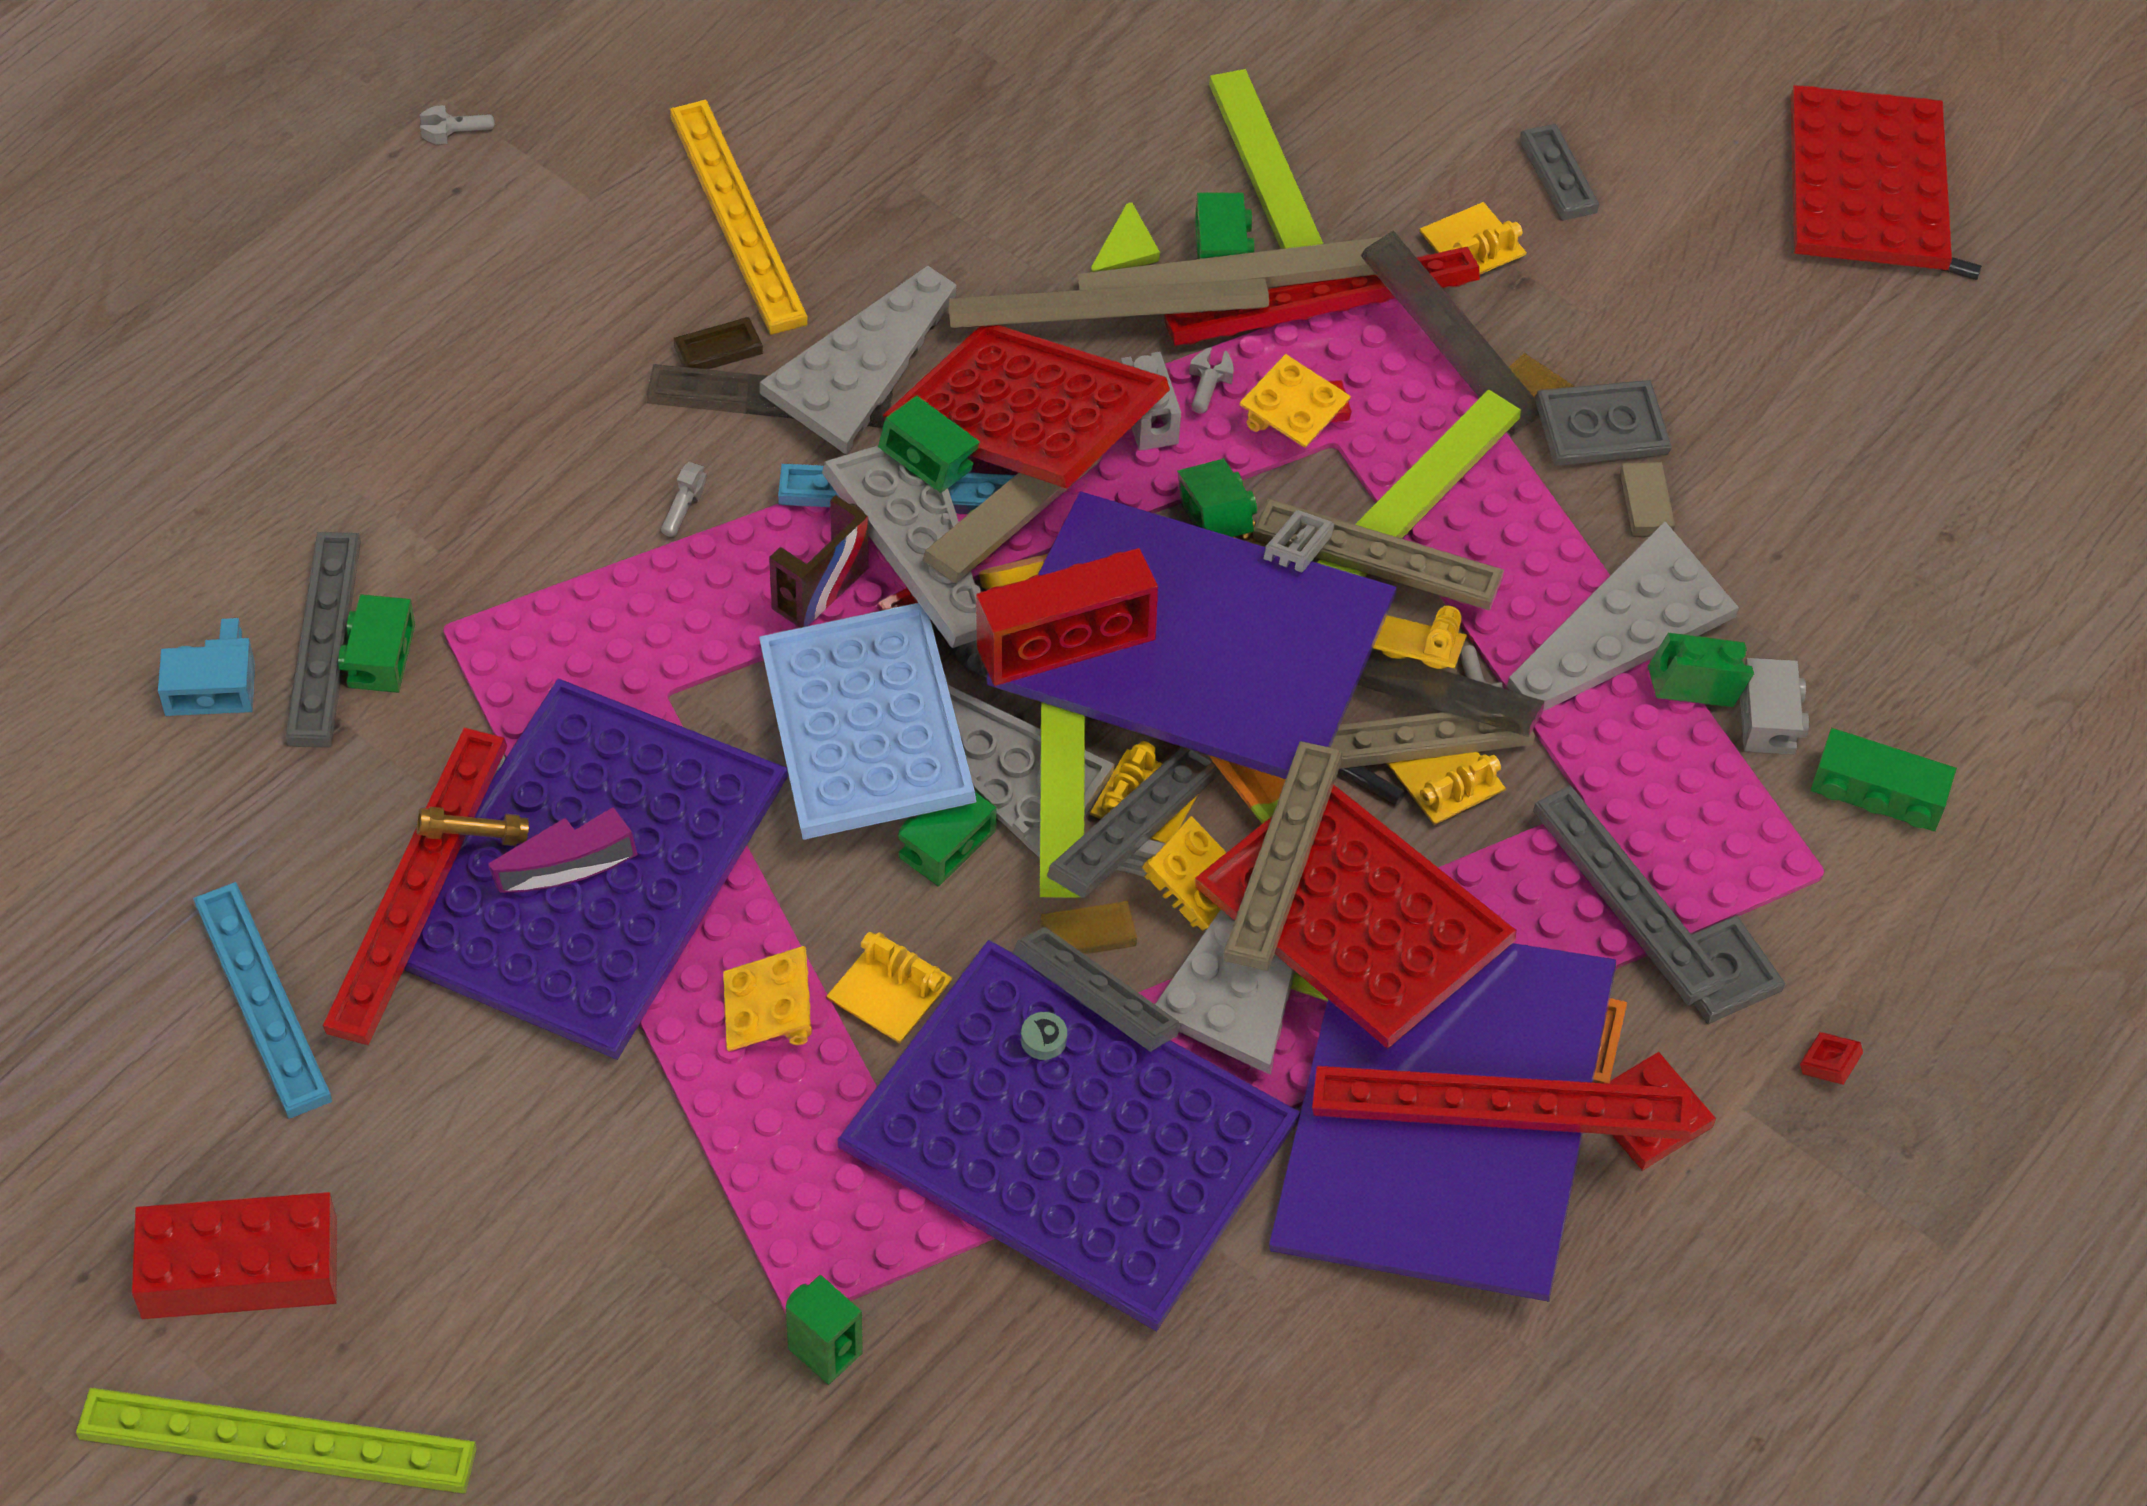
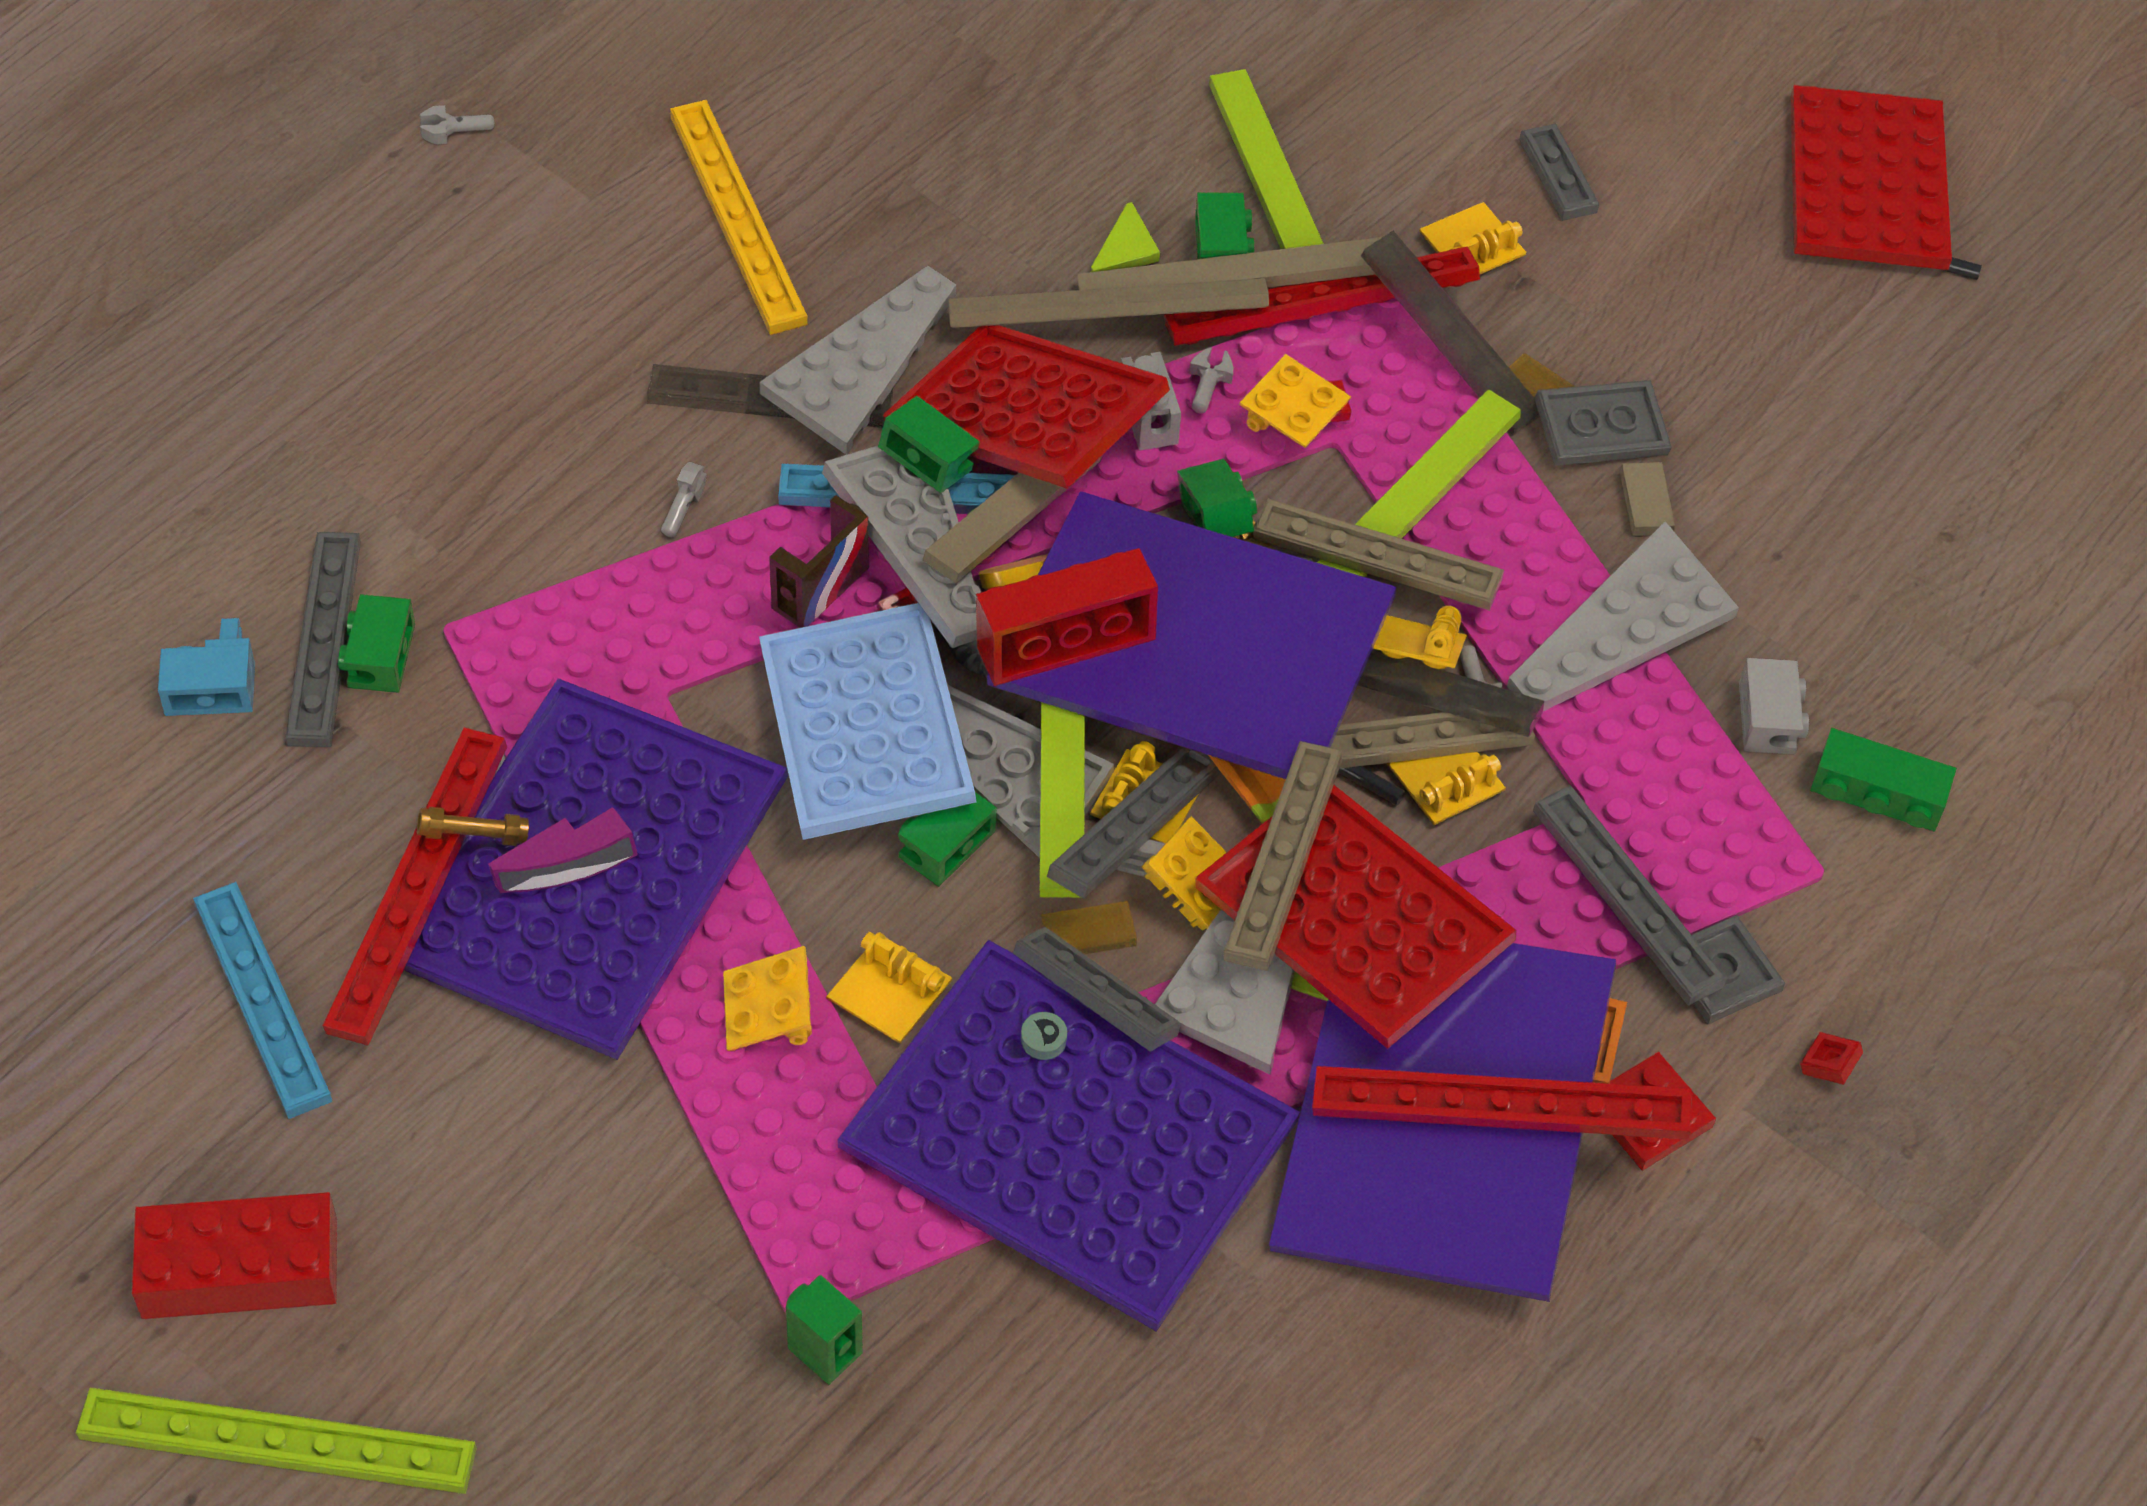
dark brown tile [673,317,763,376] -> none
light grey tile [1263,510,1335,572] -> none
green brick [1648,632,1754,707] -> none

